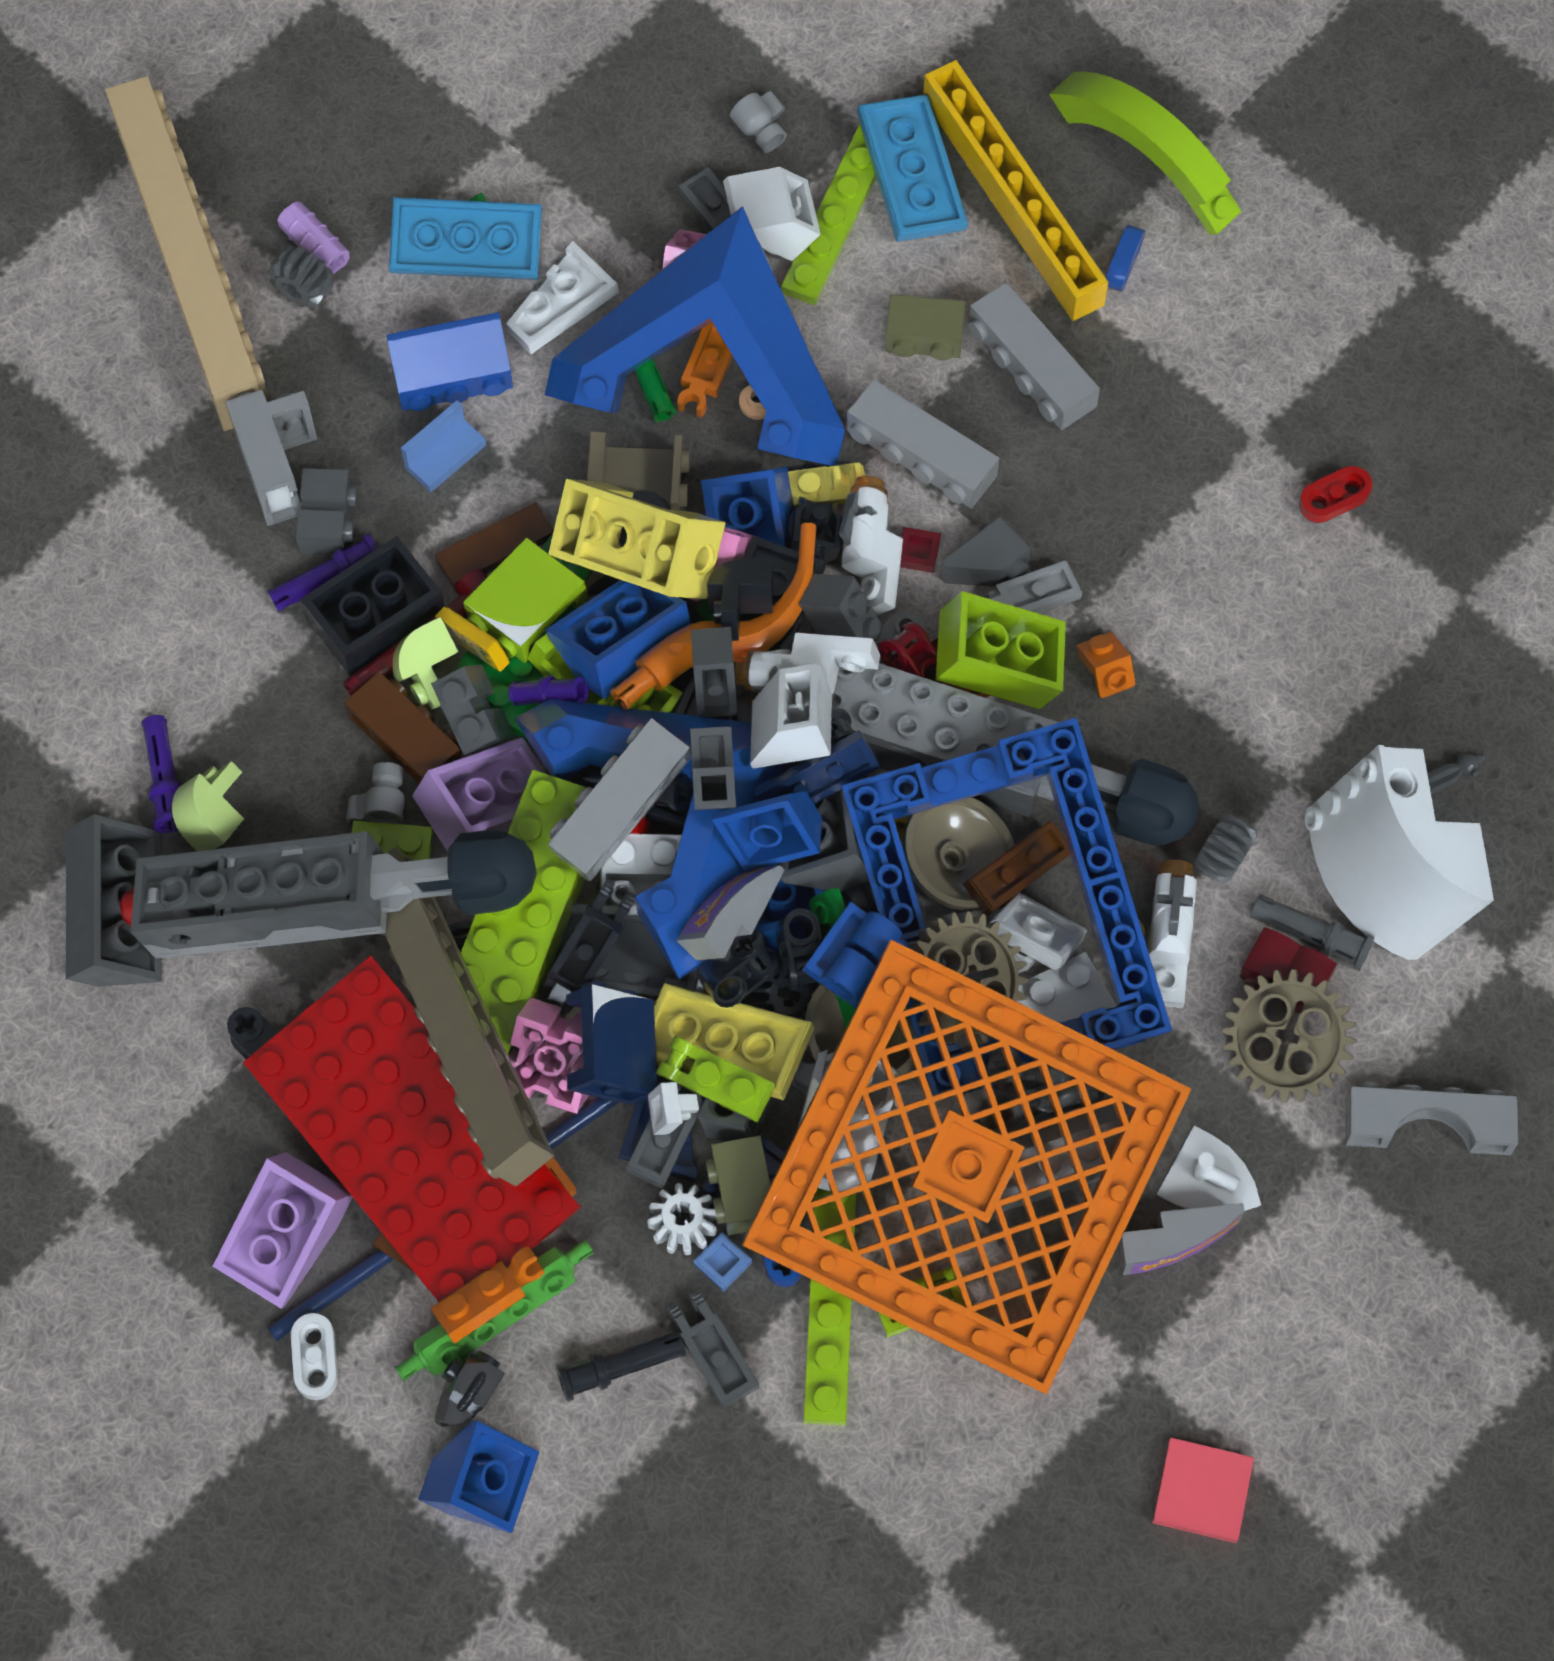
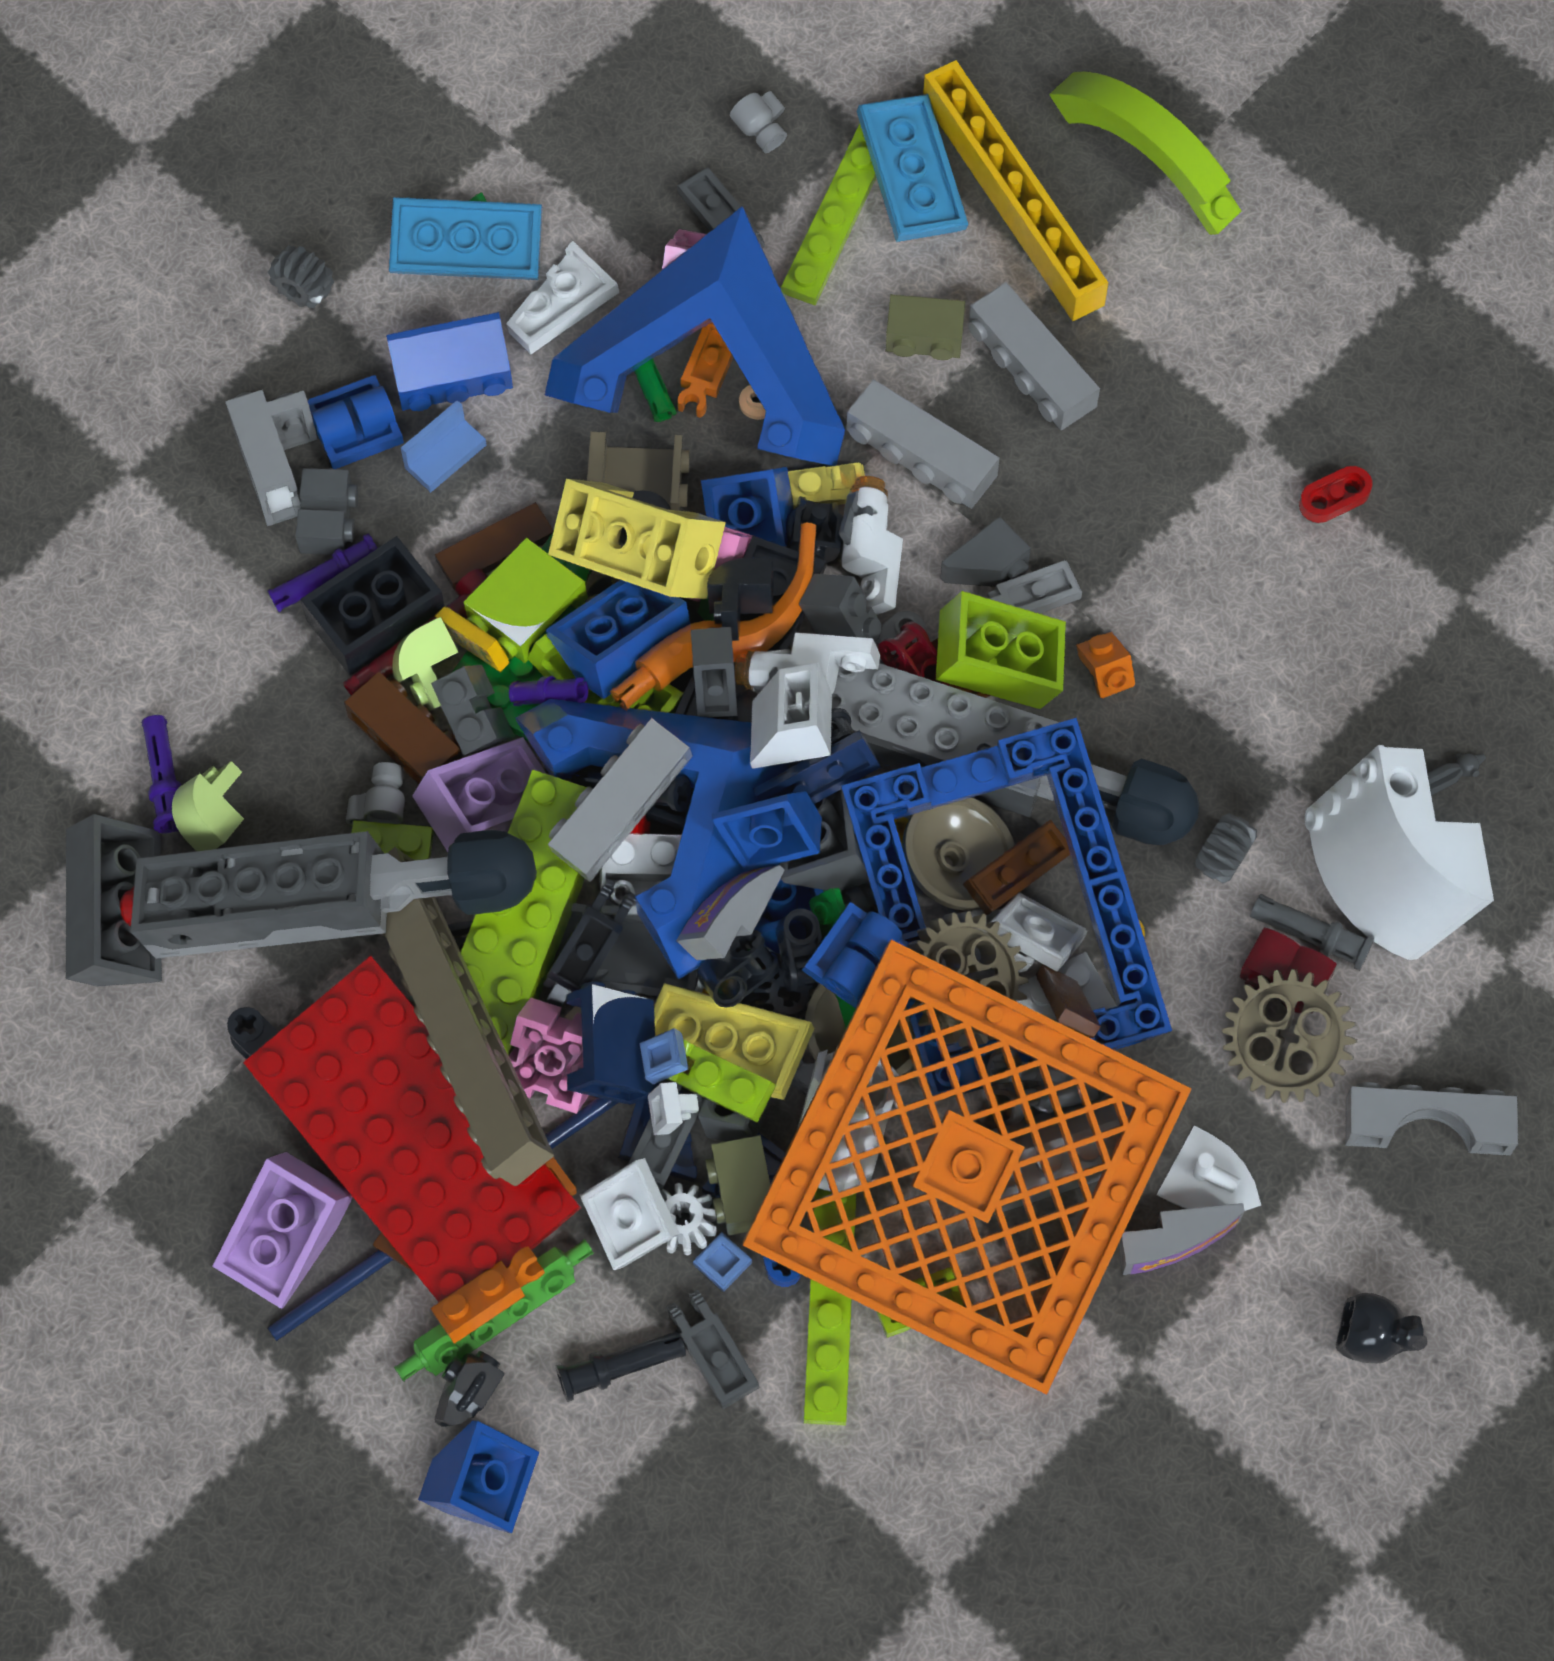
tan brick [105,76,270,431] -> none
lavender axle [277,201,350,274] -> none
white plate [291,1313,338,1400] -> none
dark grey brick [690,726,736,810] -> none
white slope [723,167,821,261] -> none
dark red tile [900,527,941,573] -> none
blue beam [1106,224,1146,292] -> none
white plate [1147,860,1197,1008] -> none
coral tile [1152,1437,1254,1543] -> none
none -> blue plate [307,375,404,469]
none -> white plate [580,1158,679,1270]
none -> medium blue tile [639,1028,688,1084]
none -> reddish brown tile [1036,964,1101,1038]
none -> black piece [1336,1293,1427,1364]

